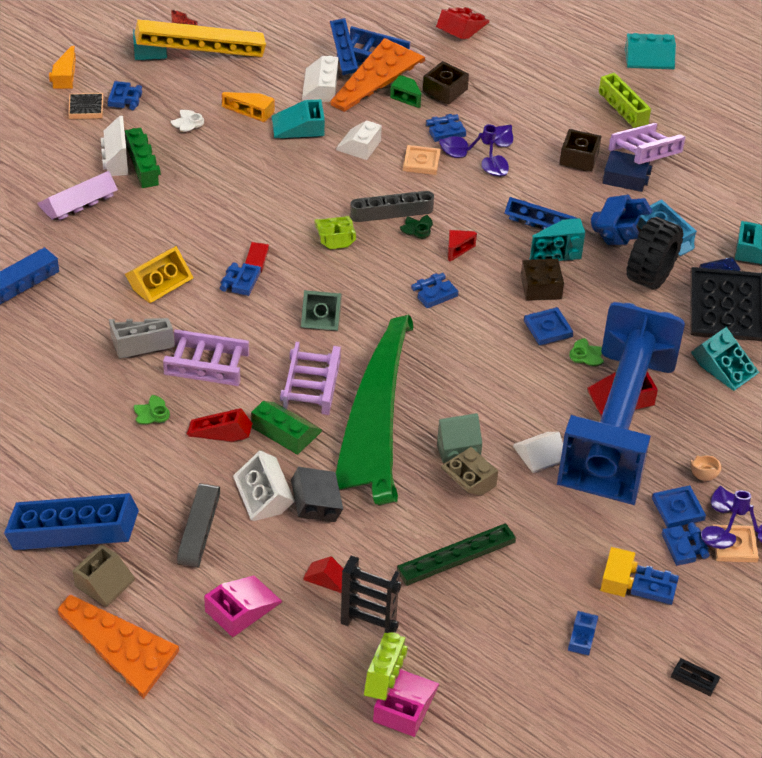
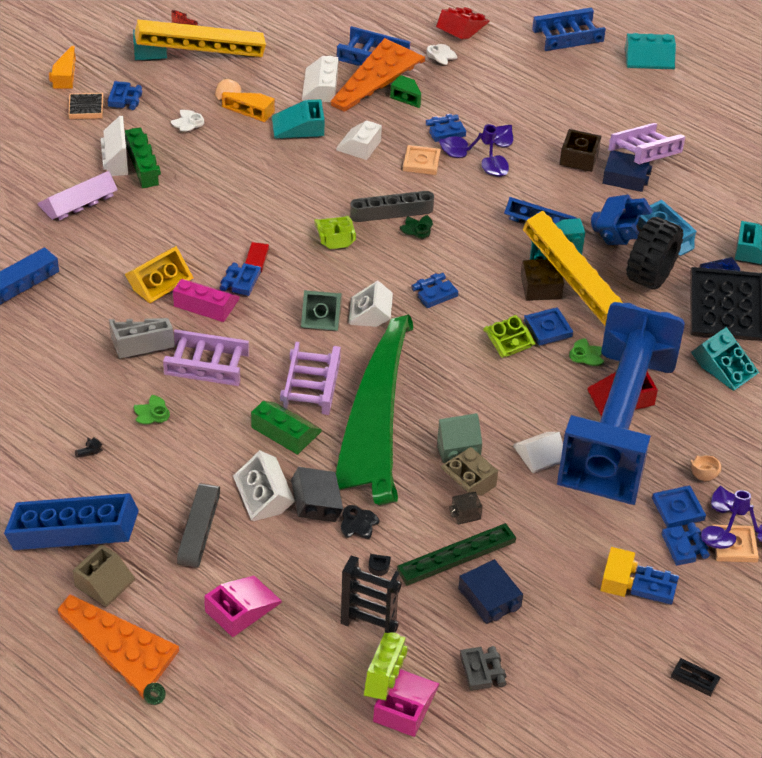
red slope [187,408,253,442] -> none
red slope [303,556,344,593] -> none
blue plate [330,18,358,75] -> none
dark brown brick [422,61,469,105] -> none
red slope [448,230,477,262] -> none
blue slope [568,611,598,656] -> none
lime brick [599,72,651,128] -> none
none -> black plate [75,437,103,458]
none -> clear green plate [143,683,166,705]
none -> dark pink slope [173,279,240,322]
none -> light nougat hair [215,79,241,100]
none -> black plate [341,505,380,540]
none -> white slope [348,281,393,327]
none -> black tile [369,554,391,576]
none -> white plate [426,44,457,65]
none -> clear smoke brick [449,491,483,525]
none -> dark blue brick [458,559,523,624]
none -> dark grey plate [460,646,507,691]
none -> lime slope [483,315,535,358]
none -> yellow brick [523,211,623,326]
none -> blue fence [532,7,606,51]

